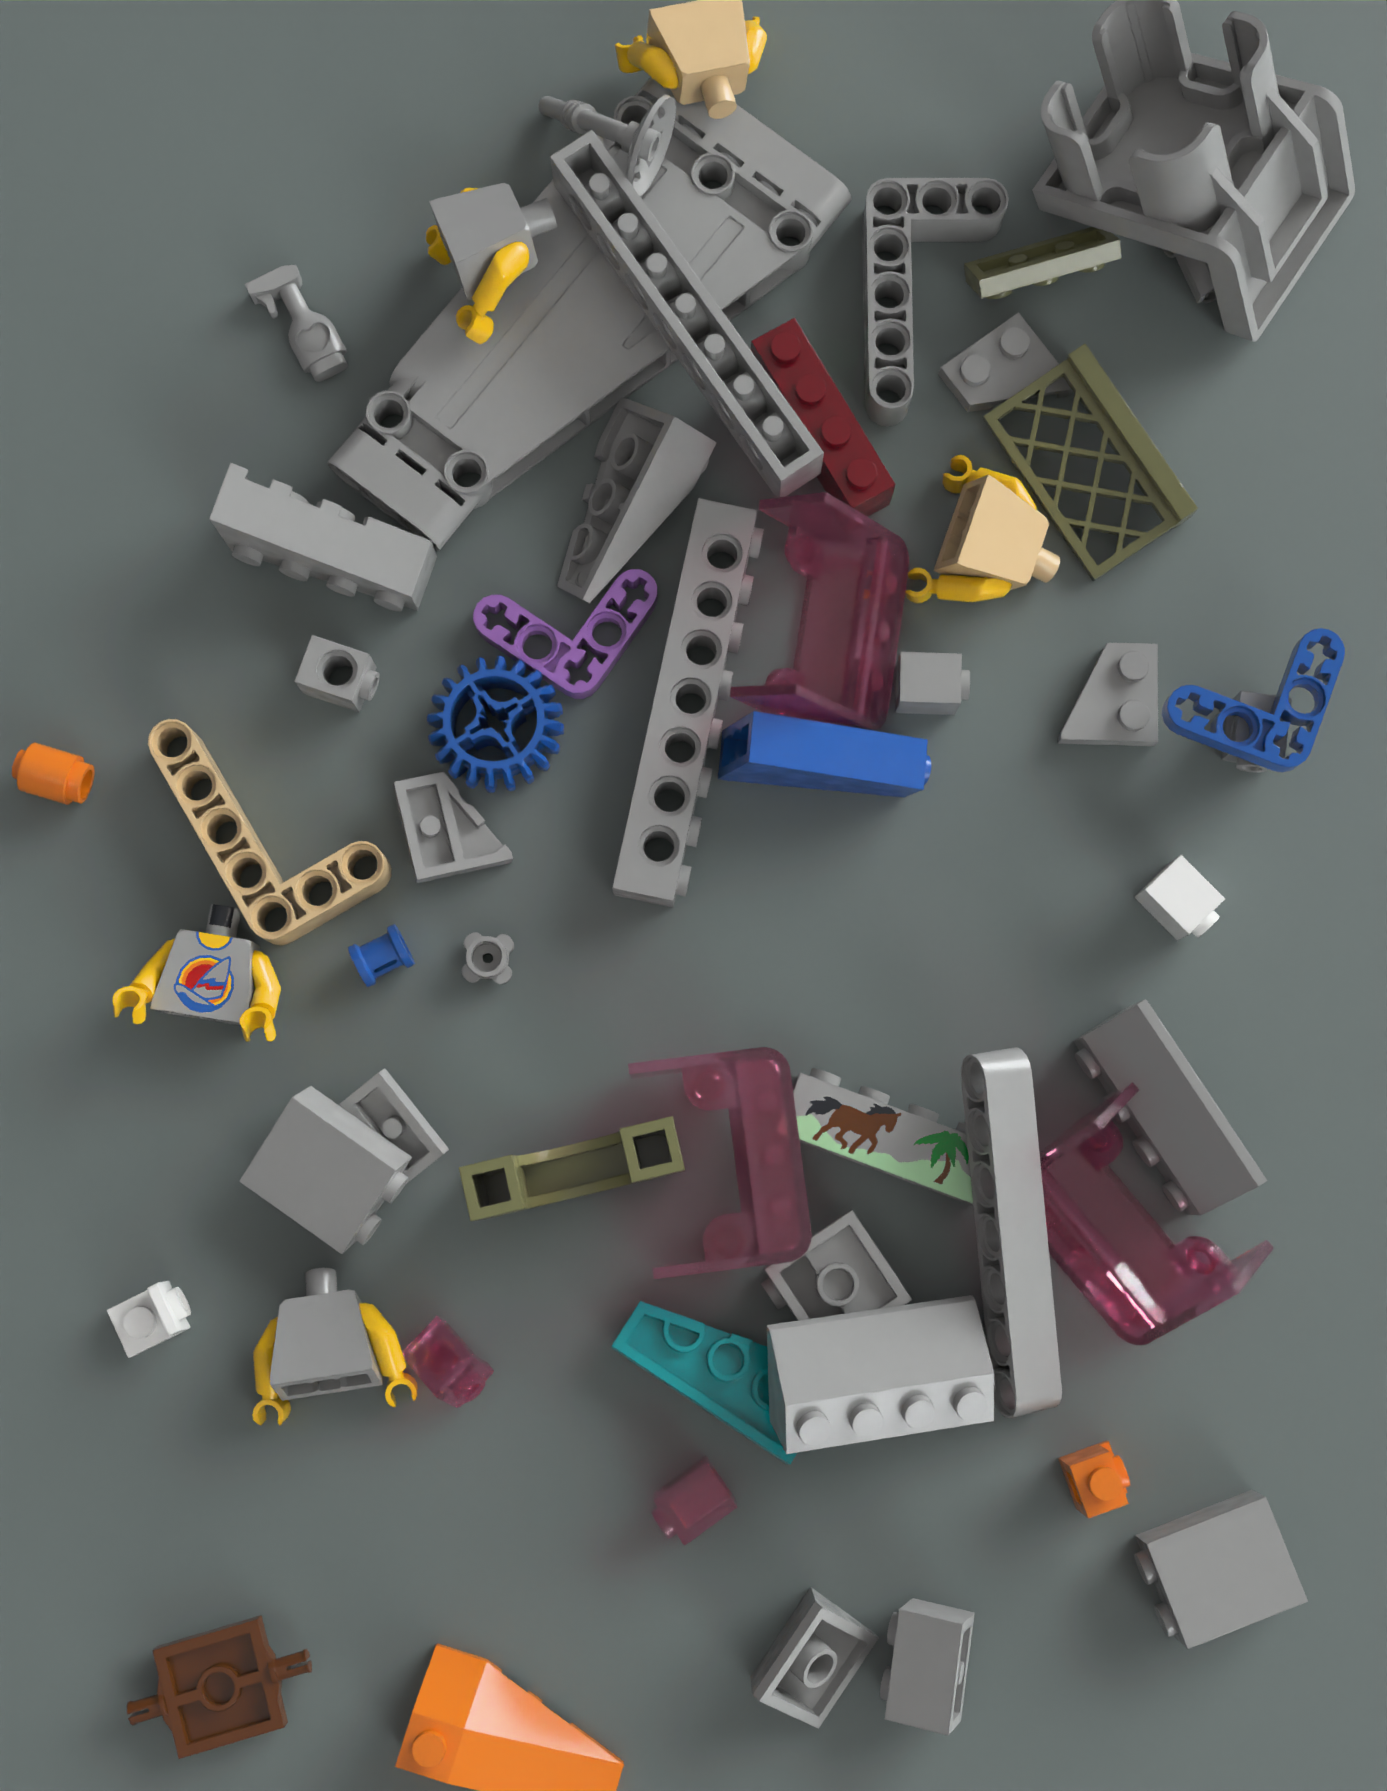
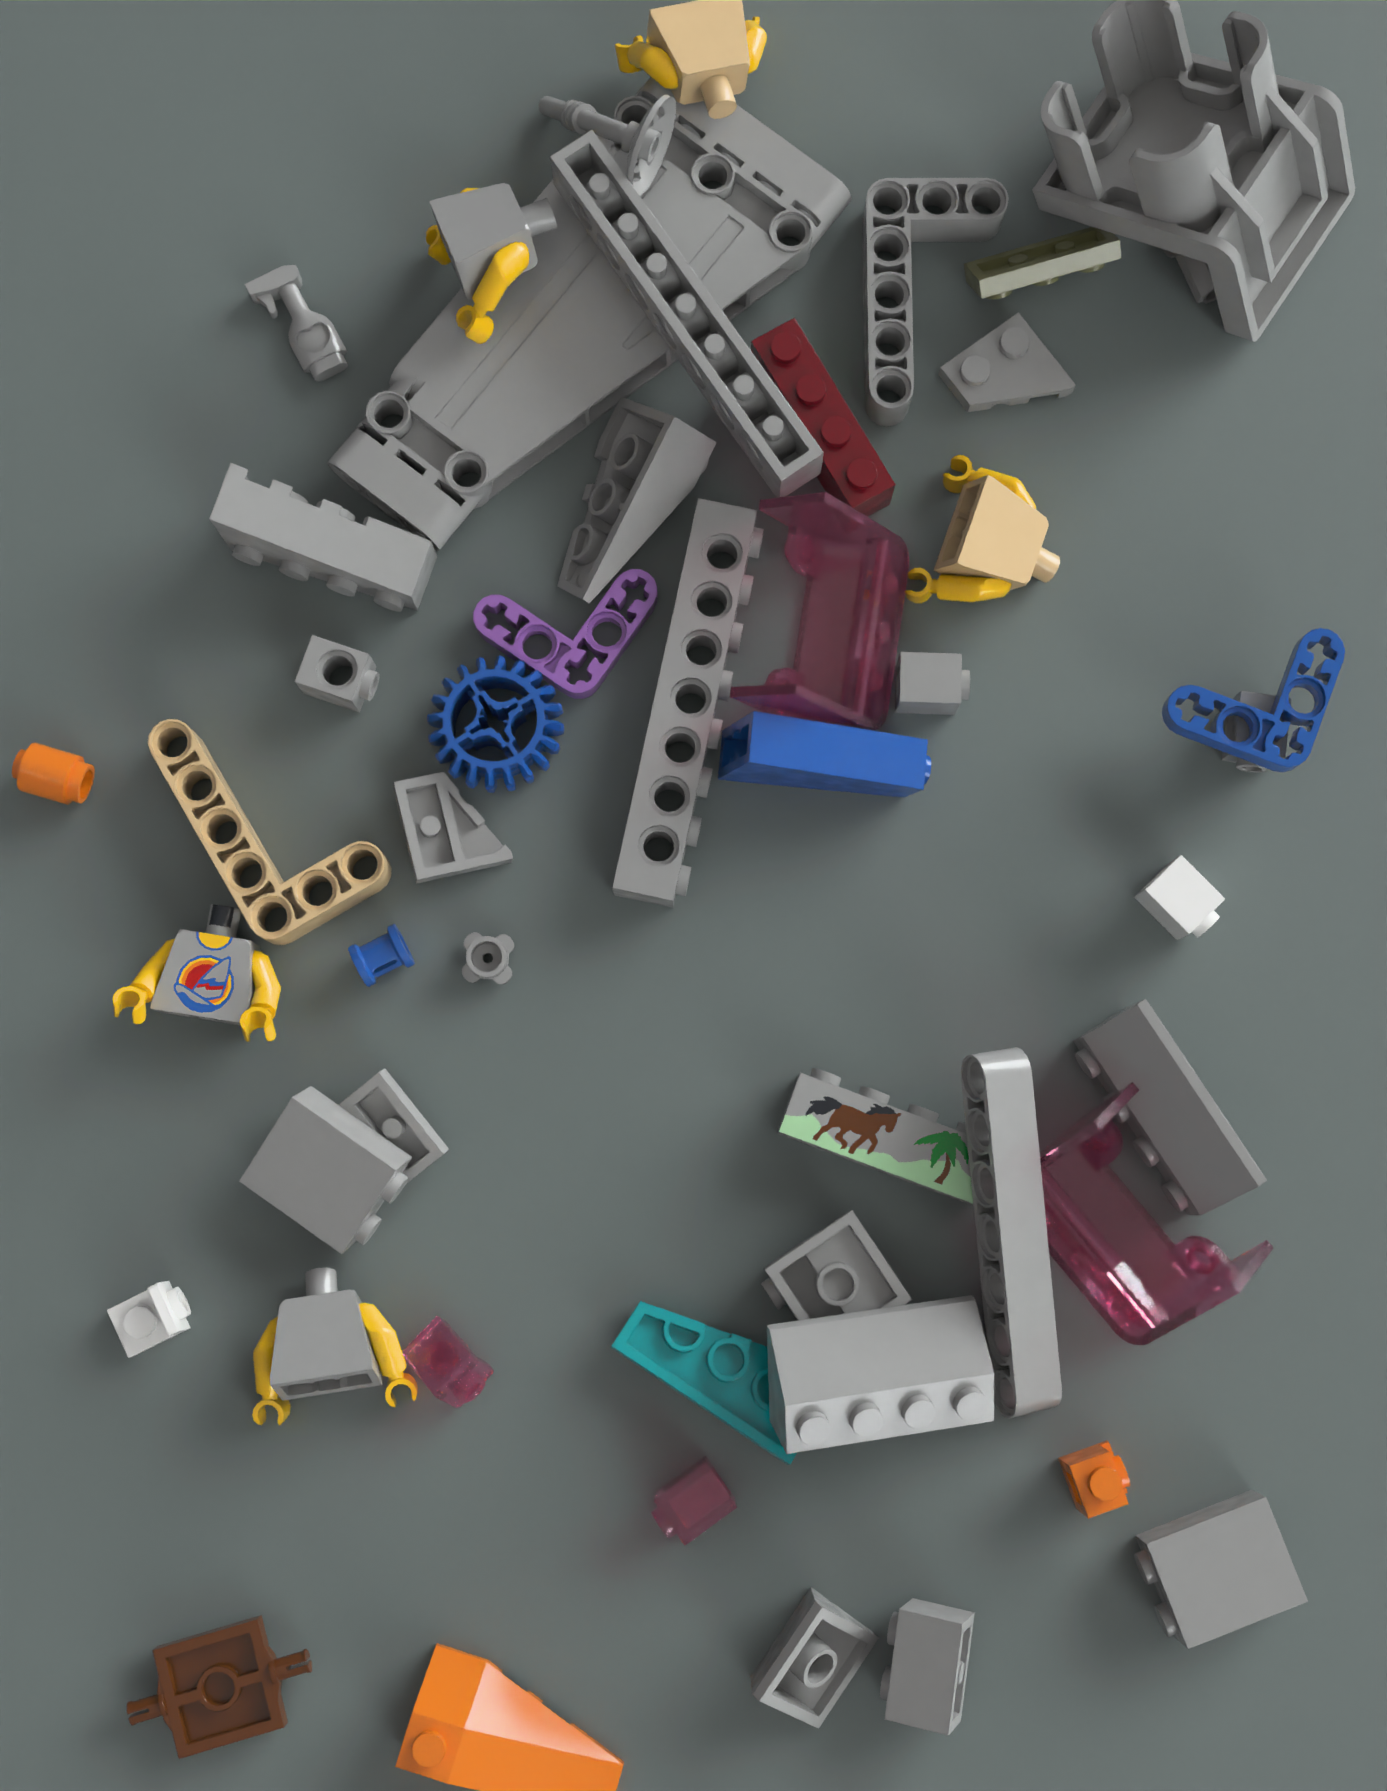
olive arch [459,1116,685,1221] -> none
clear pink windscreen [628,1047,812,1279] -> none
olive fence [983,343,1198,581] -> none
light grey wing [1058,643,1158,746] -> none

